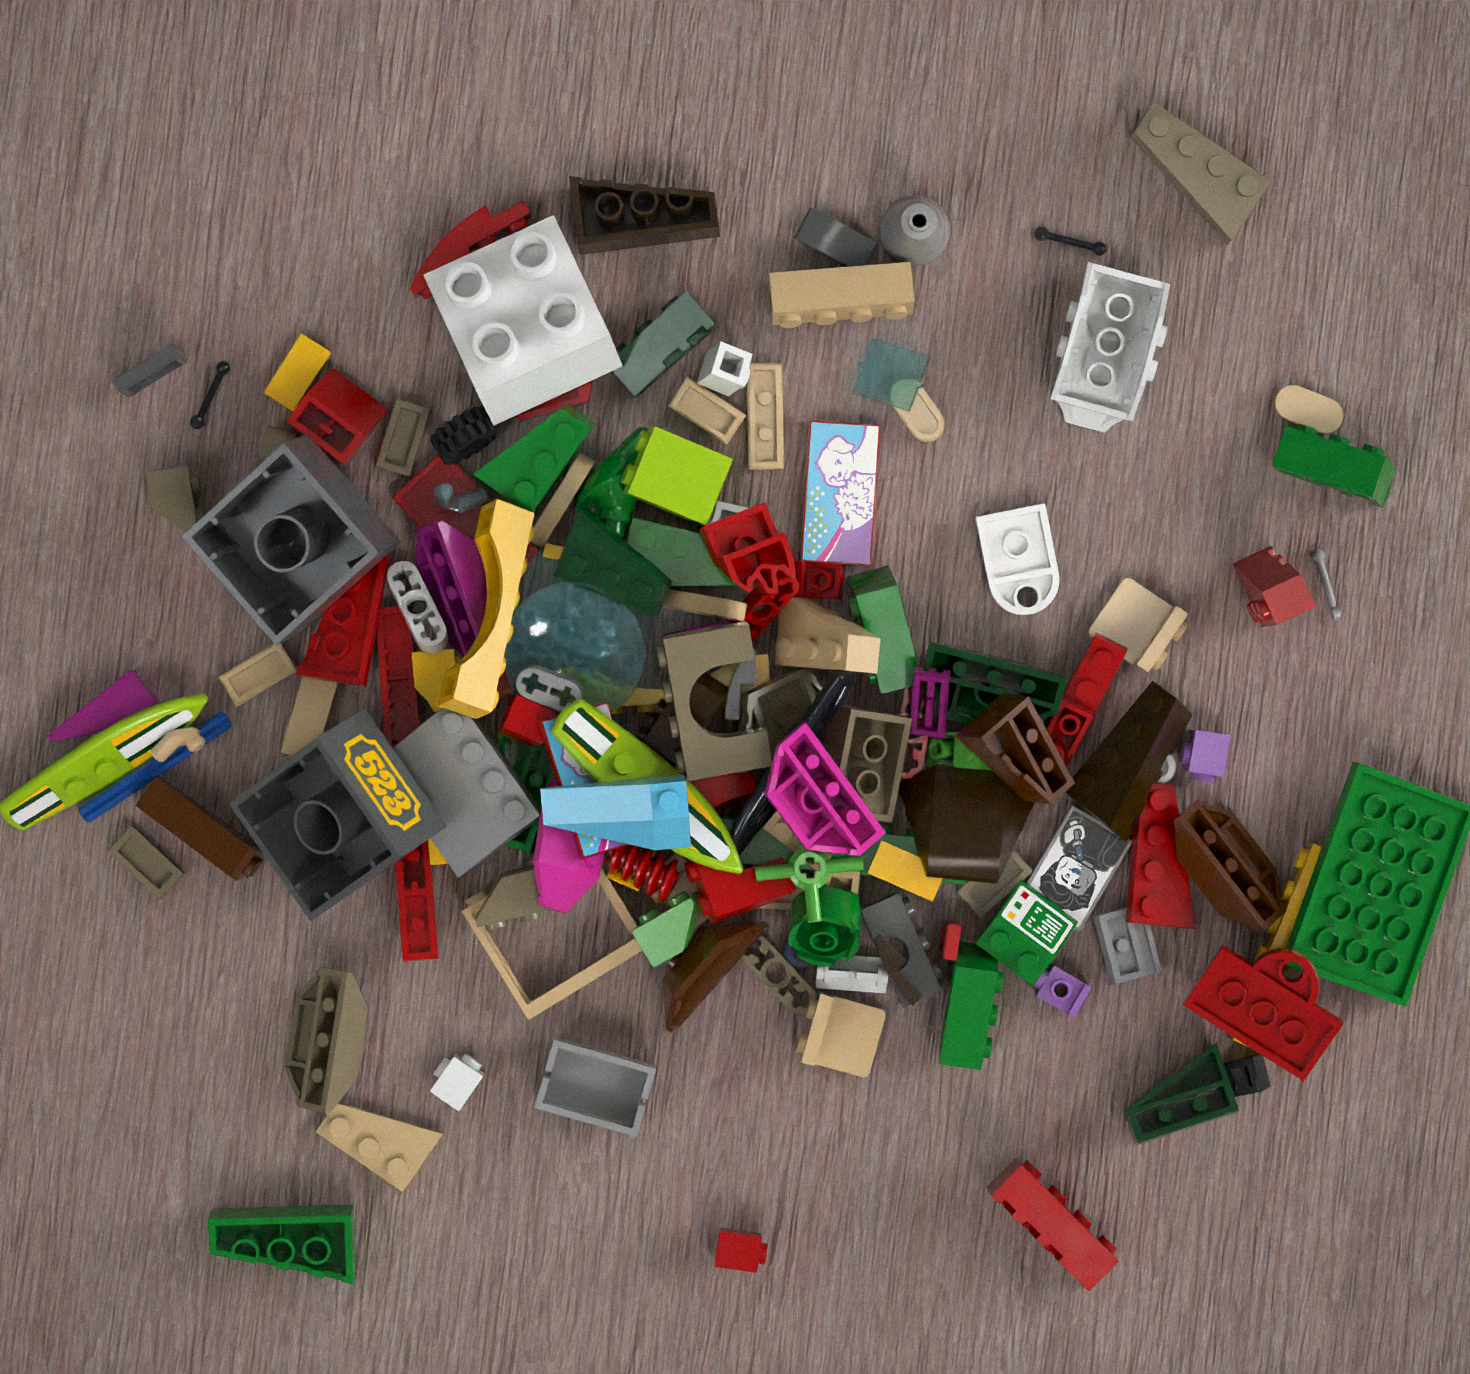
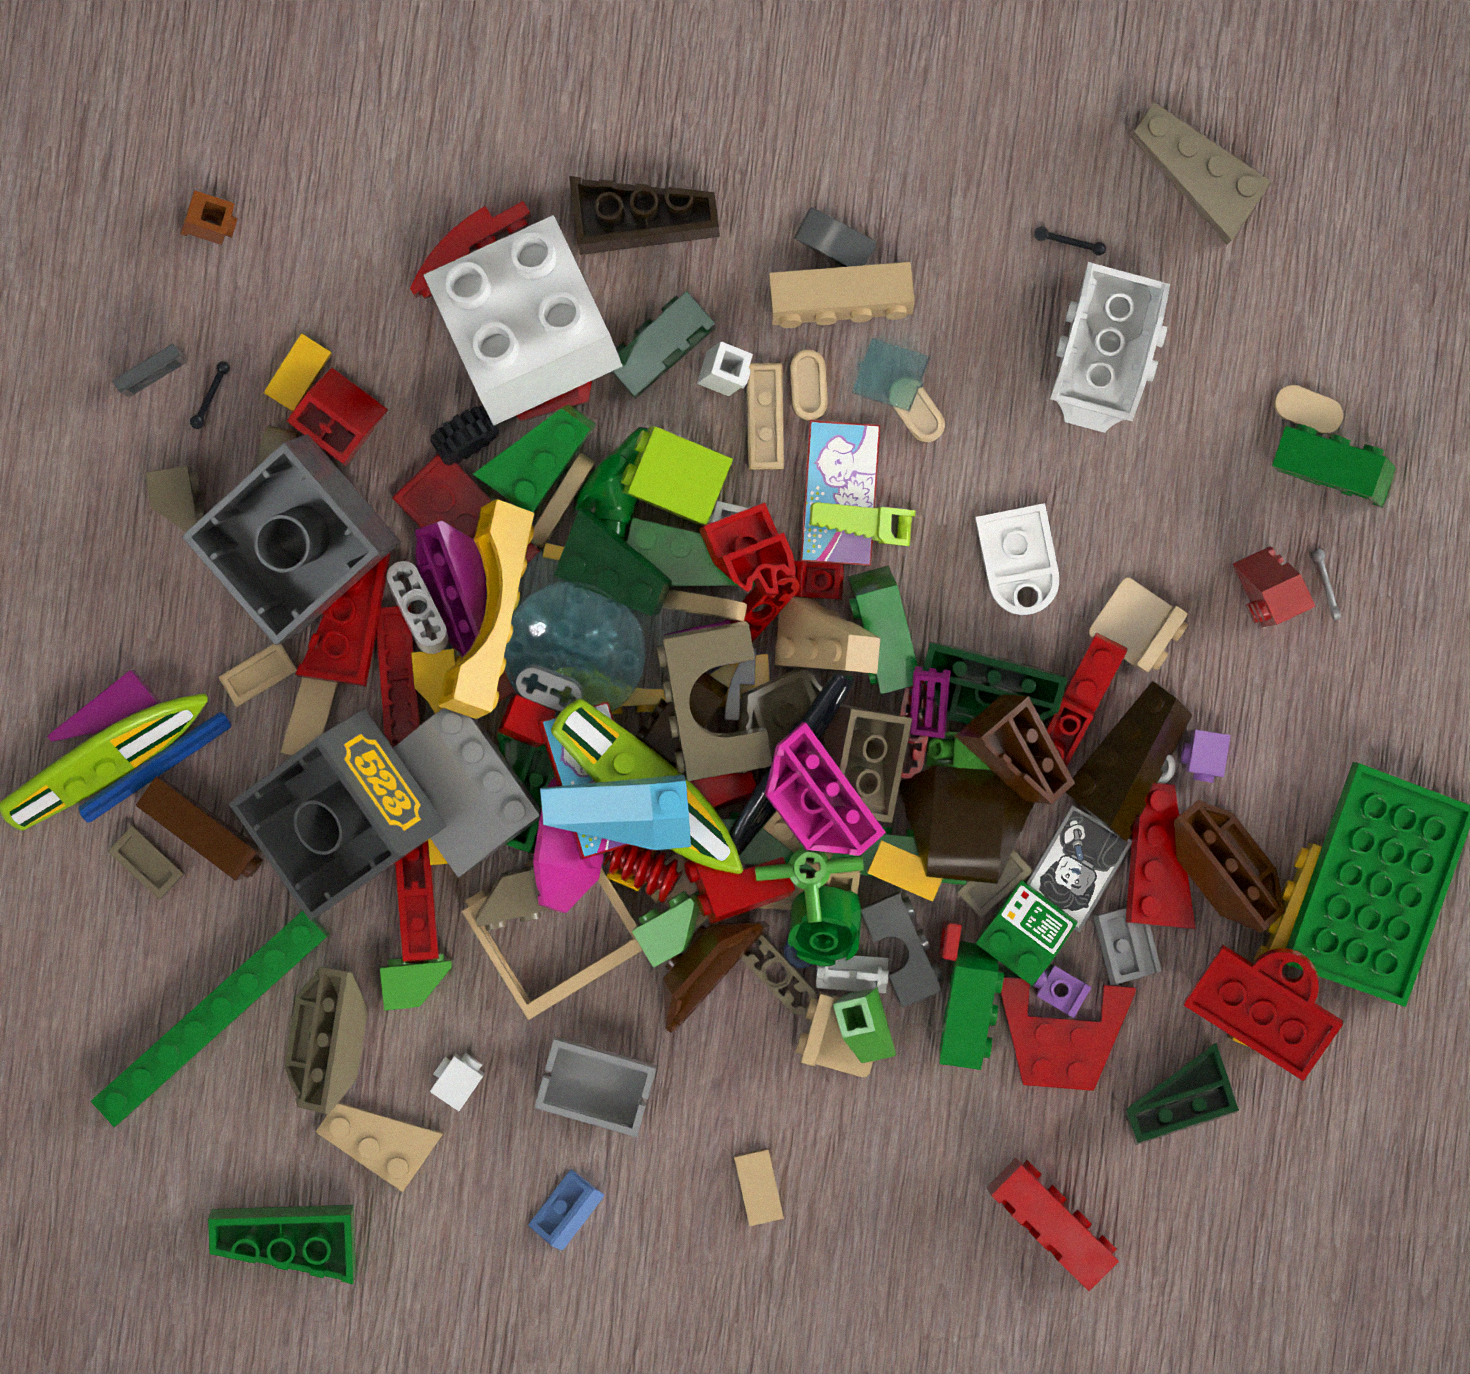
tan arm [151,727,205,762] -> none
dark tan tile [376,399,431,477] -> none
clear light blue arm [434,483,488,513] -> none
tan tile [668,377,746,445] -> none
red brick [715,1227,768,1273] -> none
dark brown slope [875,934,922,1006] -> none
light grey cone [879,195,950,266] -> none
black slope [1223,1054,1270,1097] -> none
none -> green brick [91,910,330,1127]
none -> dark orange brick [180,190,238,245]
none -> bright green slope [380,953,453,1011]
none -> medium blue slope [528,1169,604,1250]
none -> tan tile [734,1148,784,1226]
none -> tan tile [790,350,828,421]
none -> lime piece [809,502,916,546]
none -> bright green slope [833,987,896,1063]
none -> red wing [1001,977,1136,1091]

